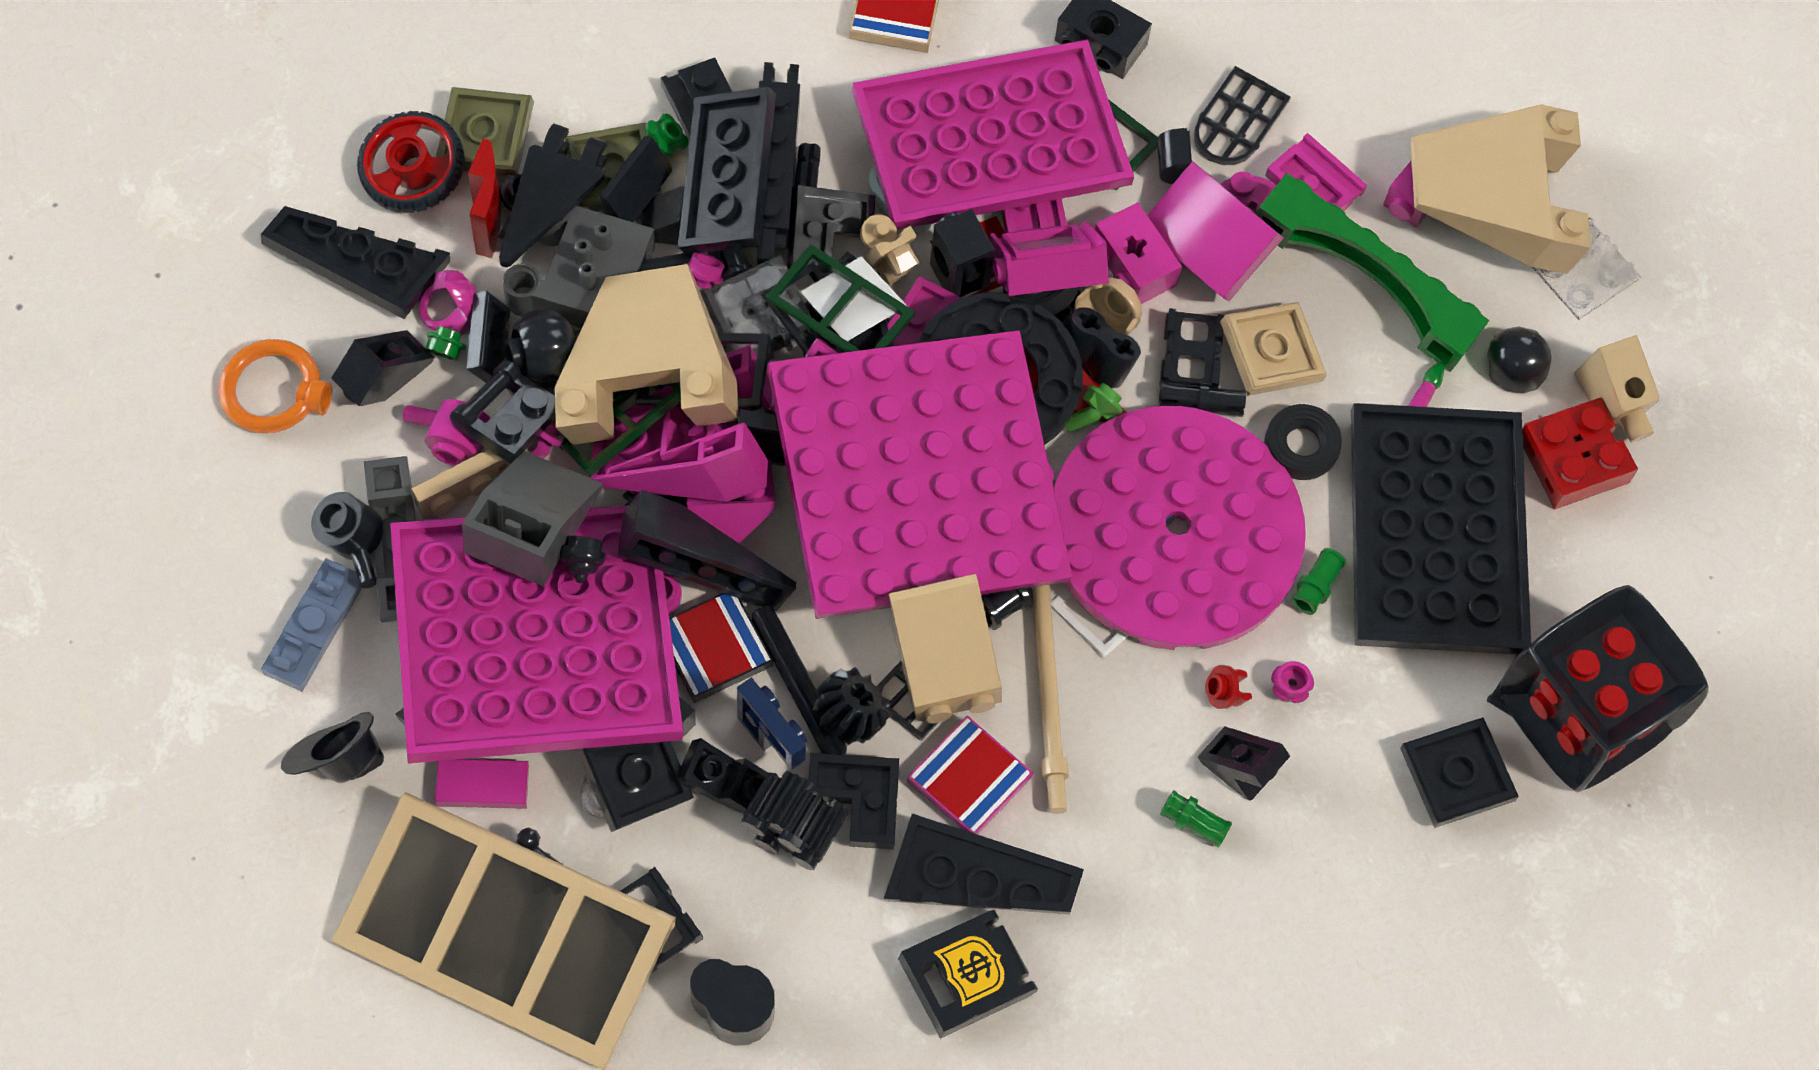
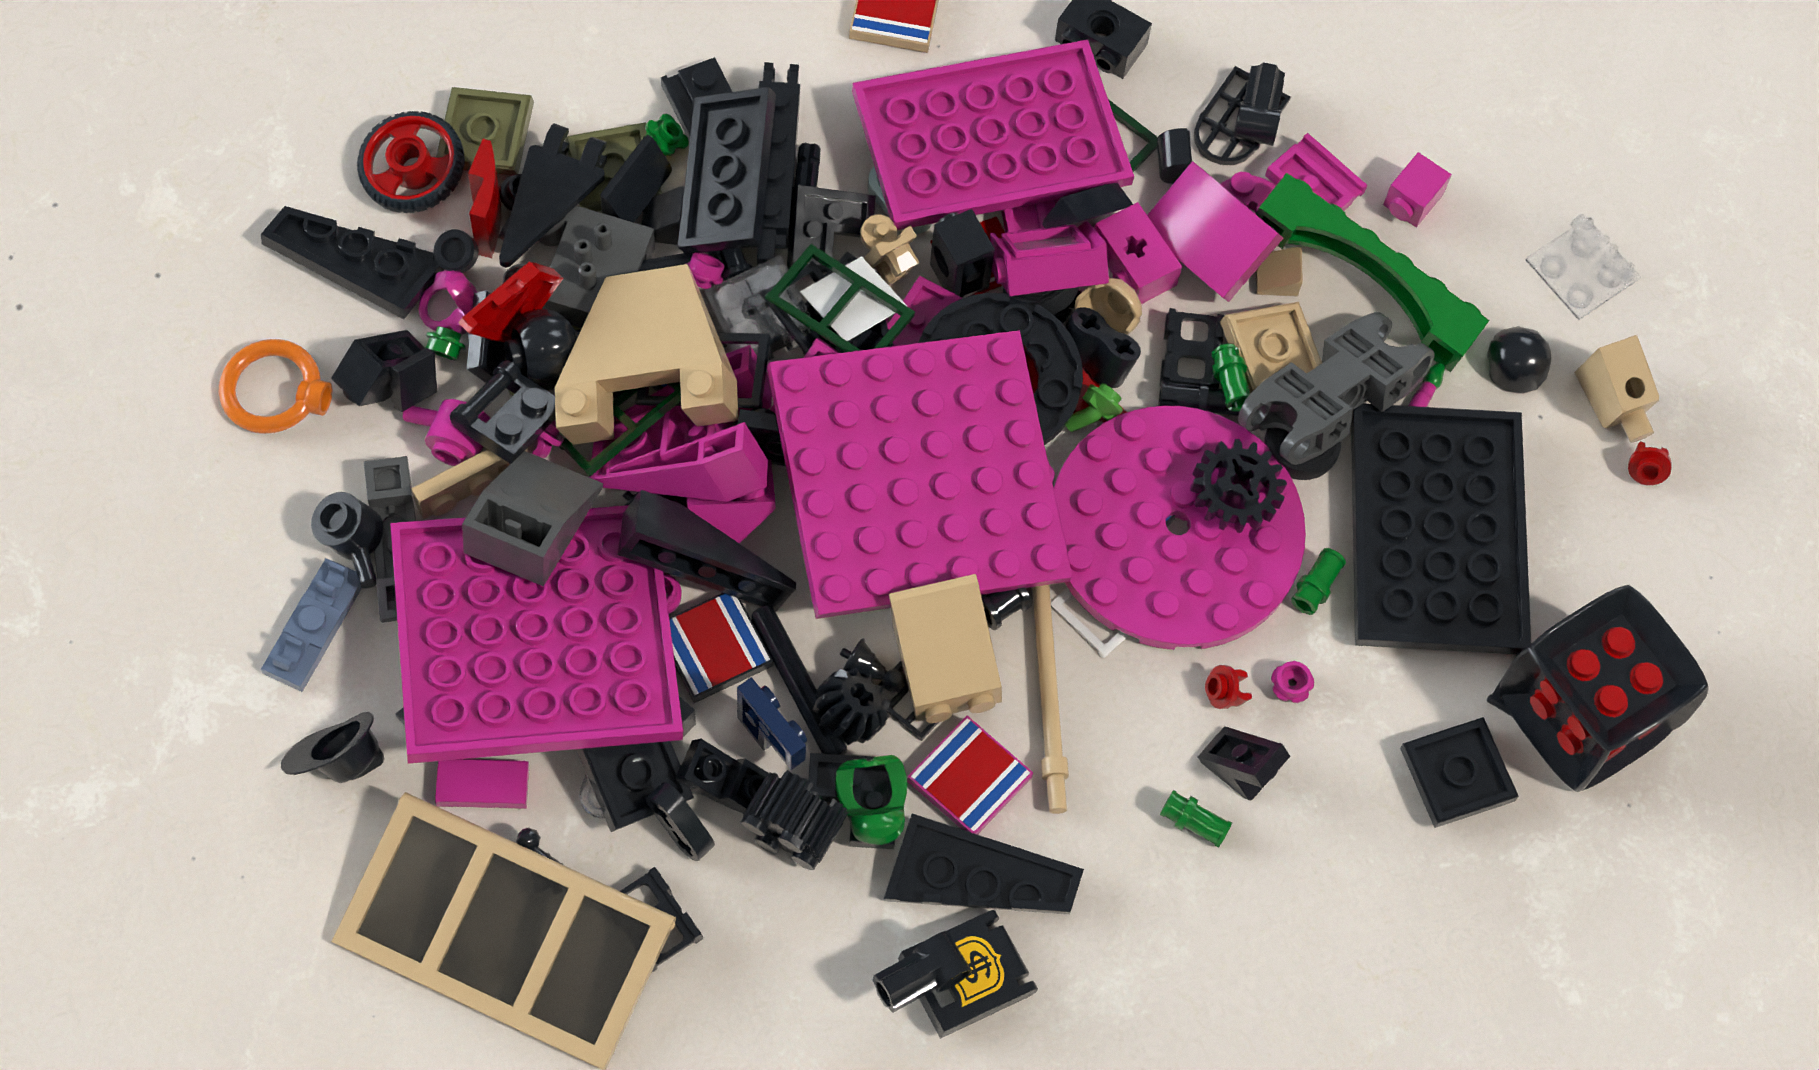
black plate [561,536,606,583] -> none
black piece [690,959,775,1046] -> none
tan wedge [1410,104,1591,274] -> none
red piece [1522,397,1638,510] -> none
none -> black piece [389,348,437,412]
none -> black tile [434,229,479,273]
none -> red wing [458,261,564,342]
none -> black beam [646,782,715,861]
none -> green piece [835,755,907,845]
none -> black piece [840,638,906,693]
none -> black piece [872,931,972,1013]
none -> black slope [1042,183,1133,229]
none -> black gear [1190,439,1287,533]
none -> green pin [1211,344,1251,411]
none -> black piece [1233,62,1285,146]
none -> dark grey piece [1238,312,1434,465]
none -> tan slope [1256,247,1303,297]
none -> red plate [1628,441,1672,485]

